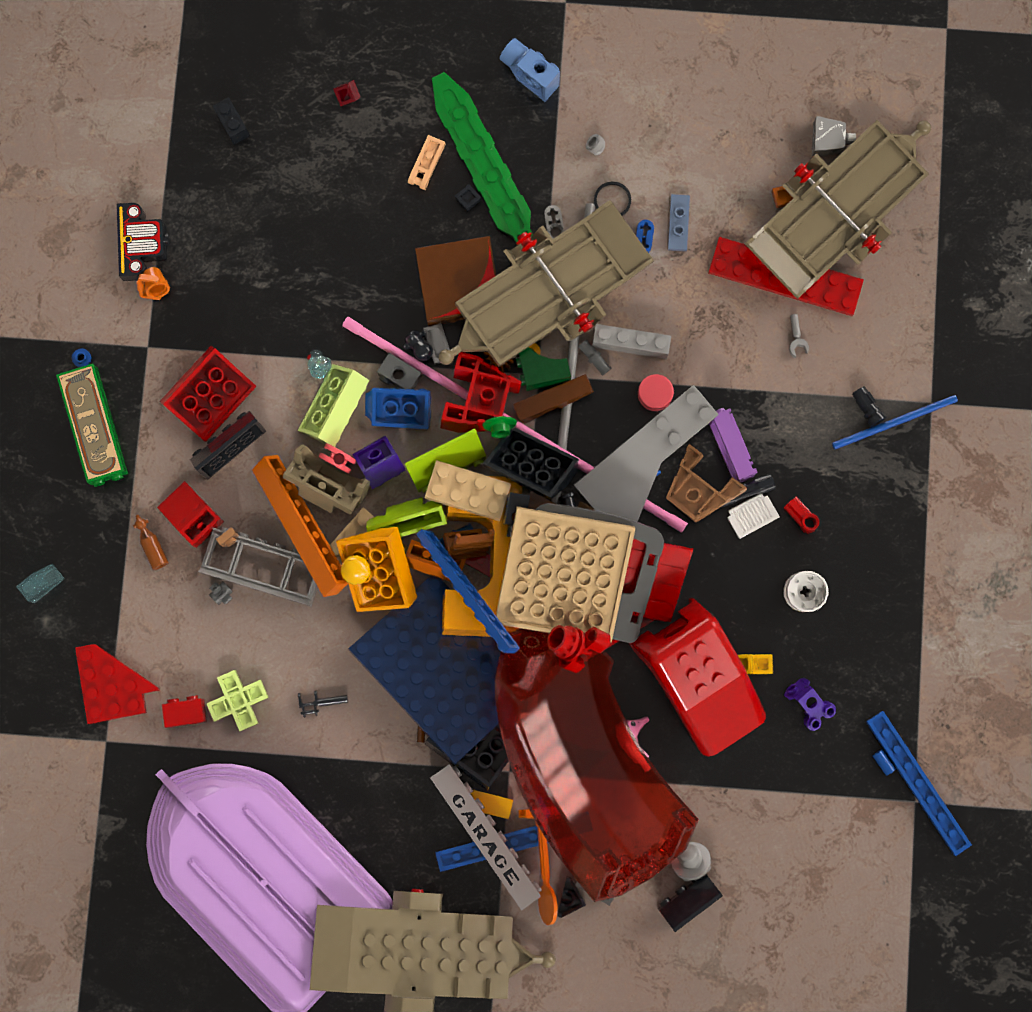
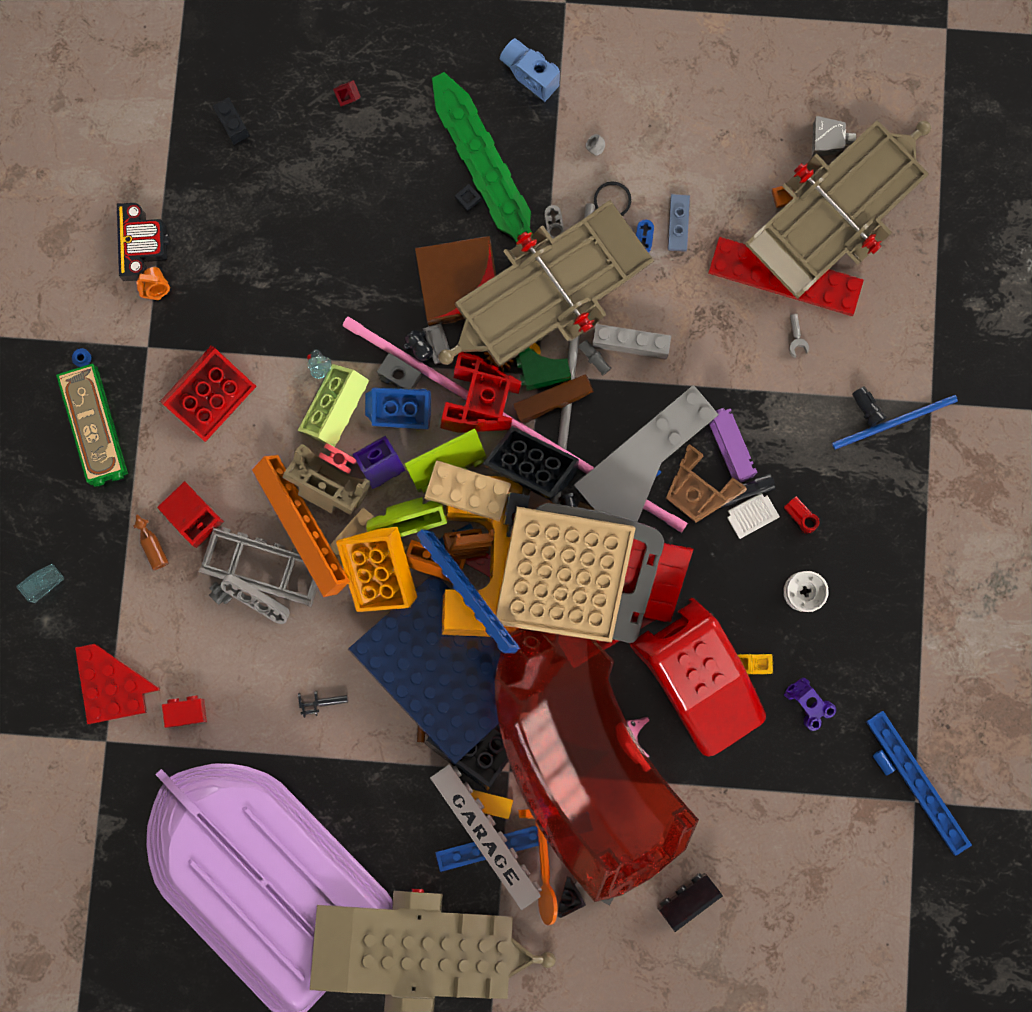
black slope [190,411,266,480] -> none
yellowish green plate [207,670,269,732] -> none
medium nougat plate [216,527,239,547] -> none
yellow hair [341,555,371,585] -> none
light nougat plate [408,135,446,190] -> none
green piece [482,416,517,438] -> none
red beam [547,625,611,673] -> none
coral head [638,374,674,411] -> none
light grey plate [671,842,711,881] -> none
none -> light grey beam [221,574,290,624]

